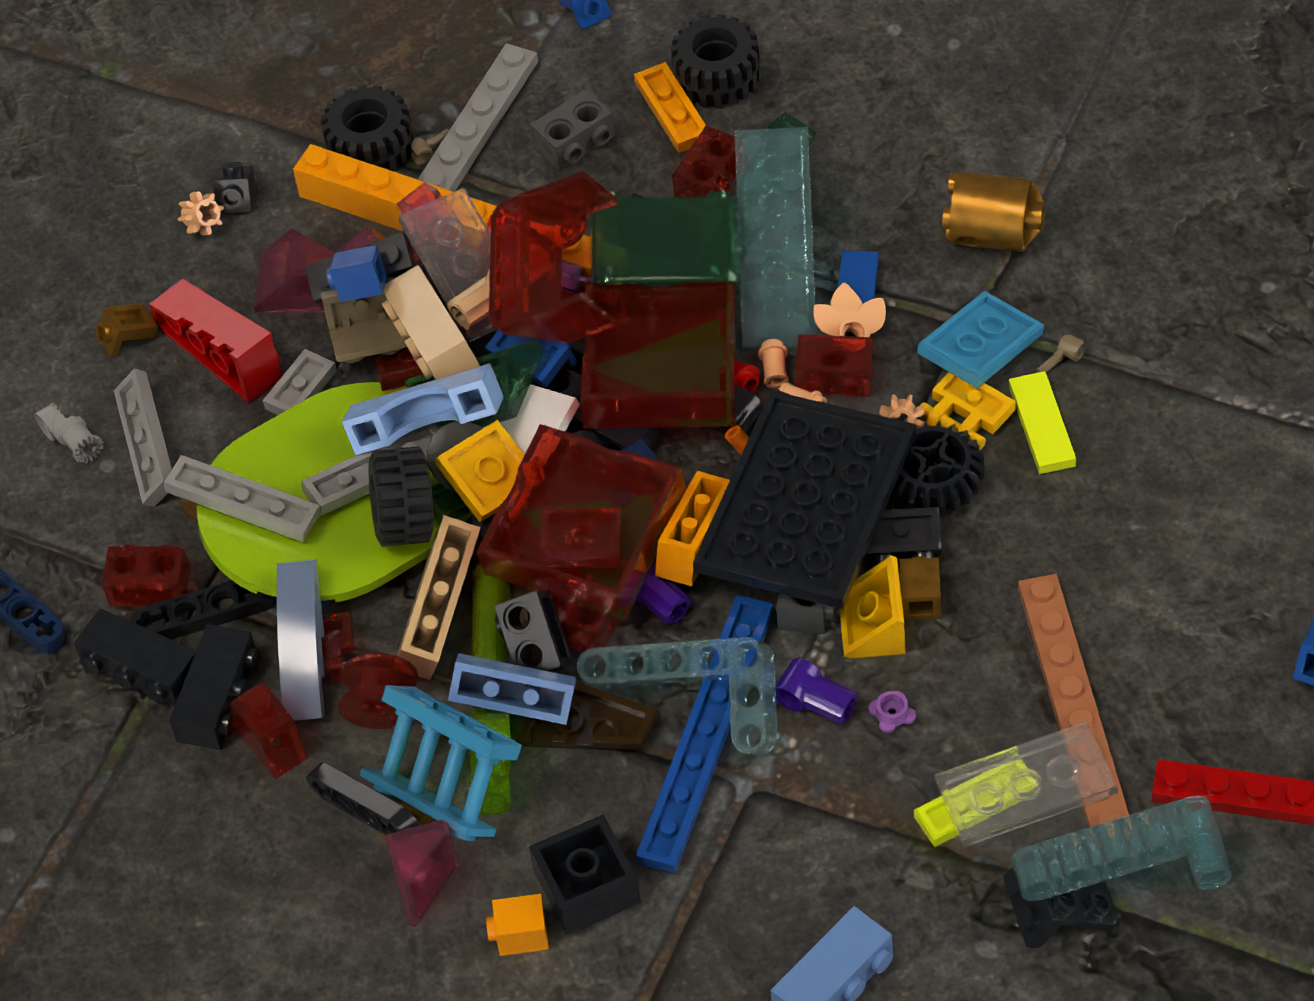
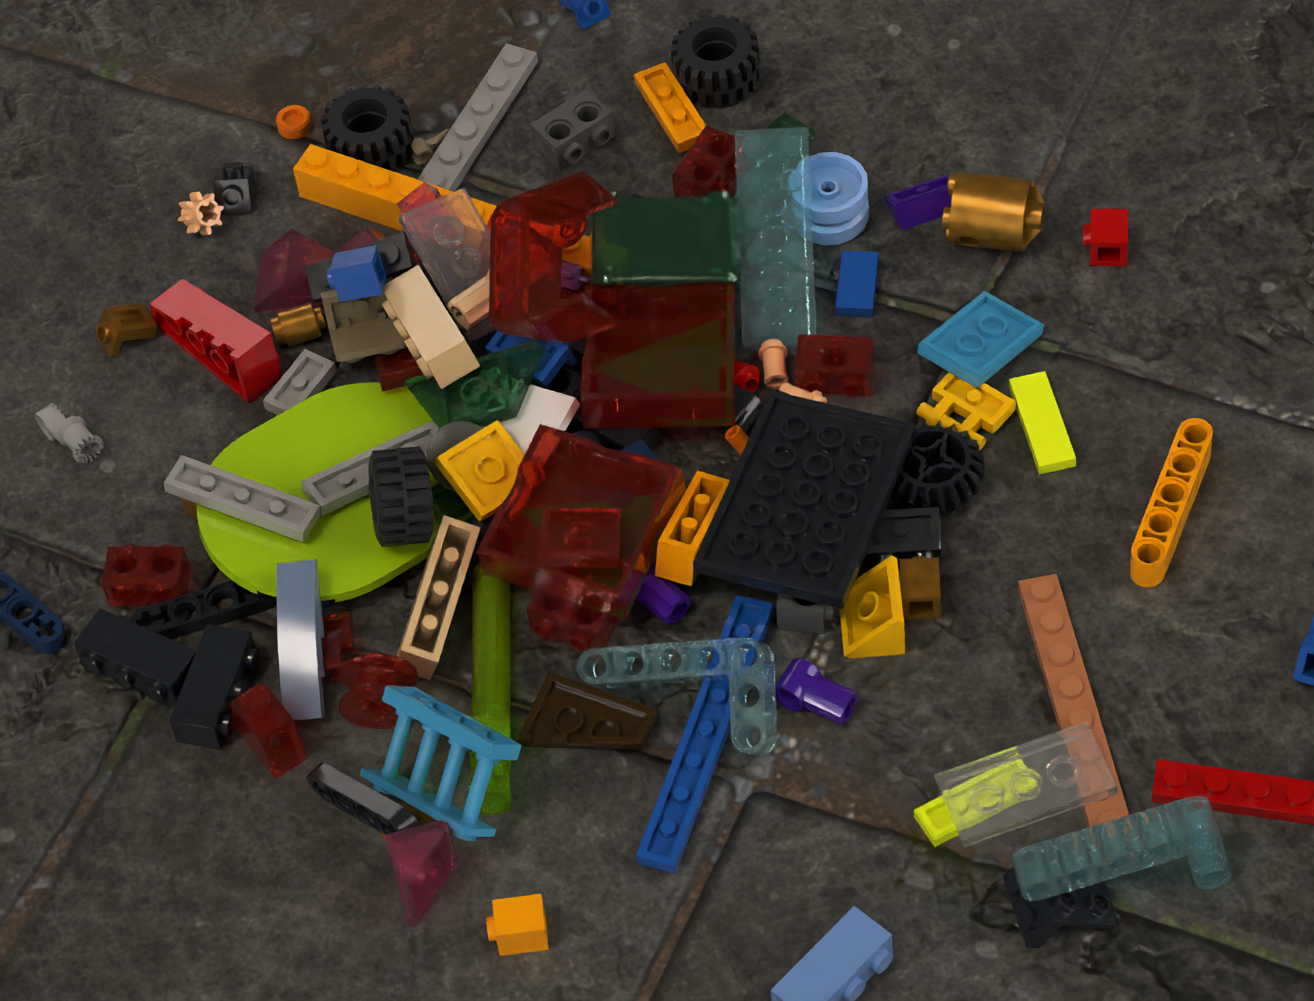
light grey plate [114,368,172,507] -> none
light blue arch [342,364,504,455] -> none
medium blue brick [448,653,576,725] -> none
black brick [494,590,574,672] -> none
black brick [528,814,641,935] -> none
light nougat plate [813,283,886,354] -> none
medium lavender plate [869,691,916,733] -> none
light nougat gear [879,394,924,429] -> none
dark tan hand [1036,335,1085,373] -> none
none -> pearl gold brick [270,302,327,347]
none -> orange tile [276,105,312,139]
none -> light blue wheel [789,152,869,245]
none -> dark purple slope [884,174,952,229]
none -> red brick [1083,208,1128,266]
none -> light orange beam [1130,418,1213,588]

